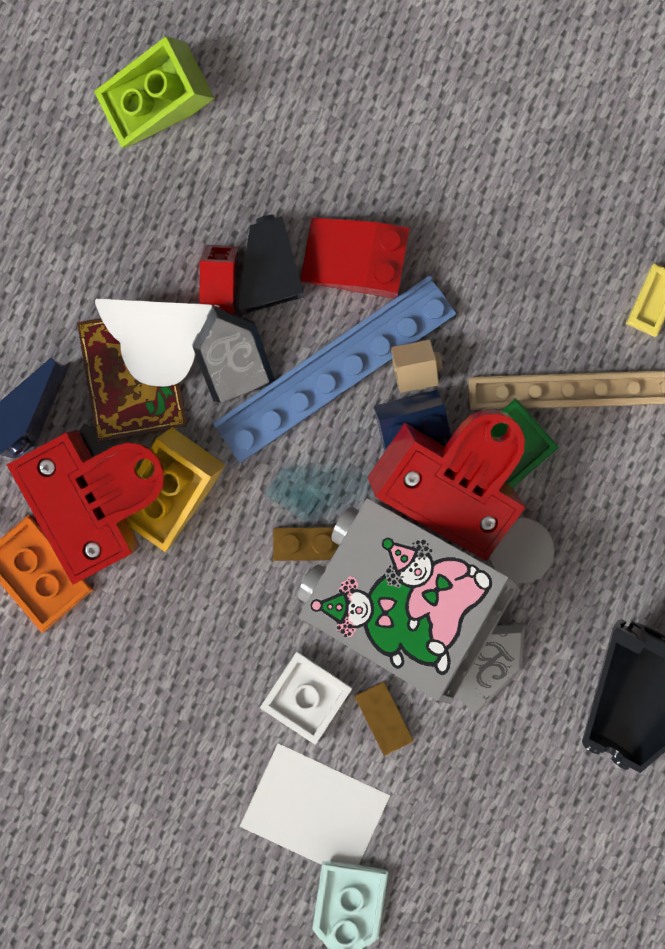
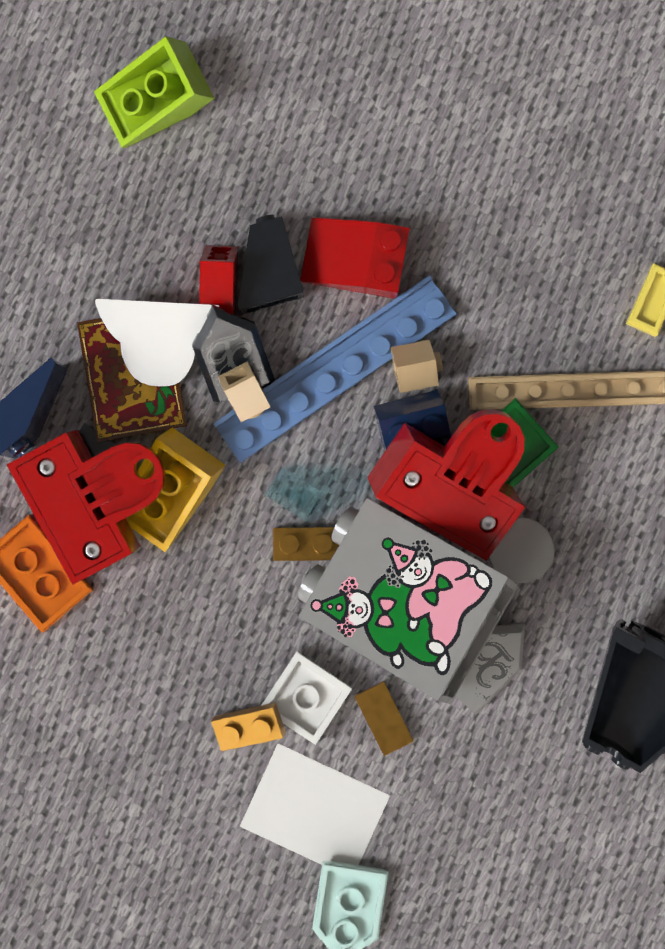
none -> plate [211,702,286,751]
none -> tan brick [218,361,270,422]

